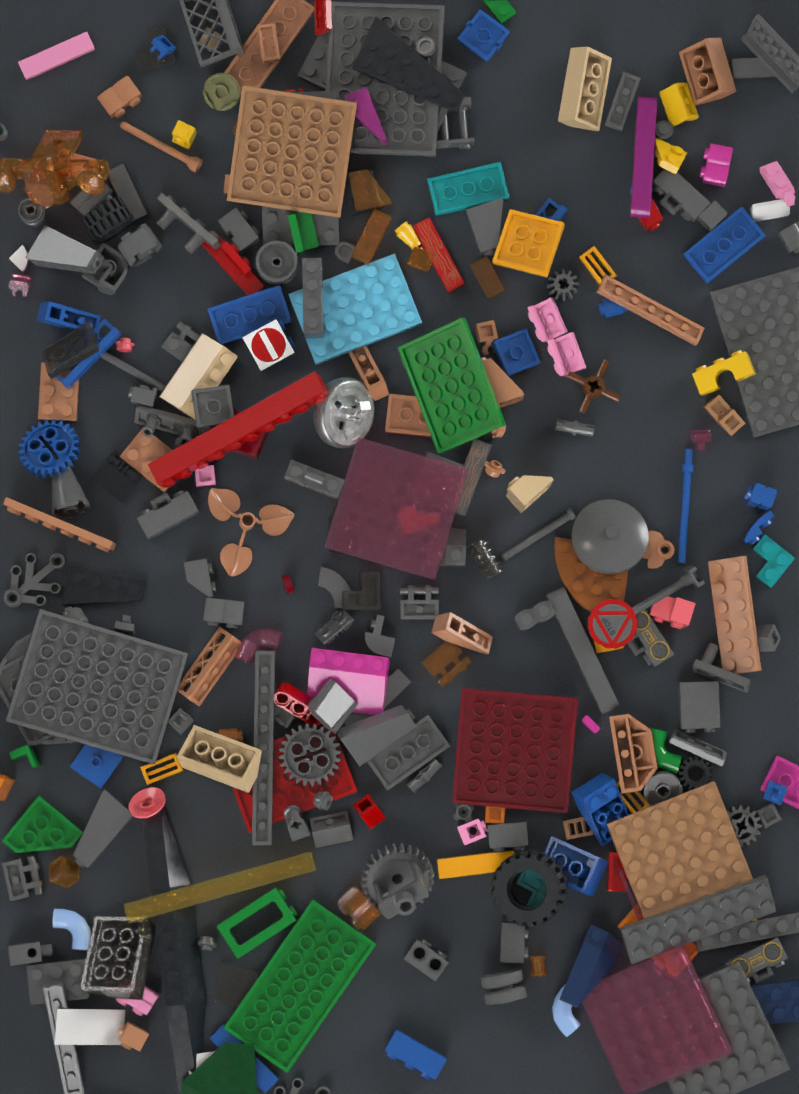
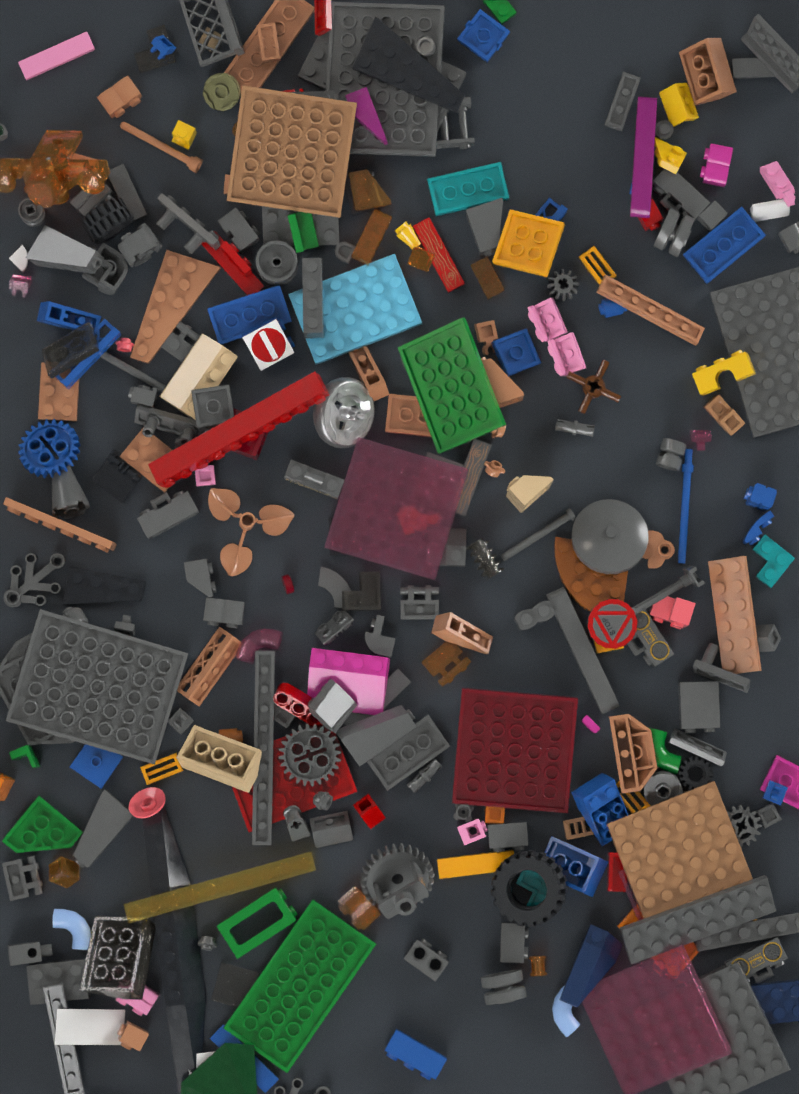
tan slope [558,47,612,131] -> none
none -> nougat wing [130,250,221,364]
none -> dark grey wheel [653,208,695,257]
none -> dark grey wheel [656,438,687,471]

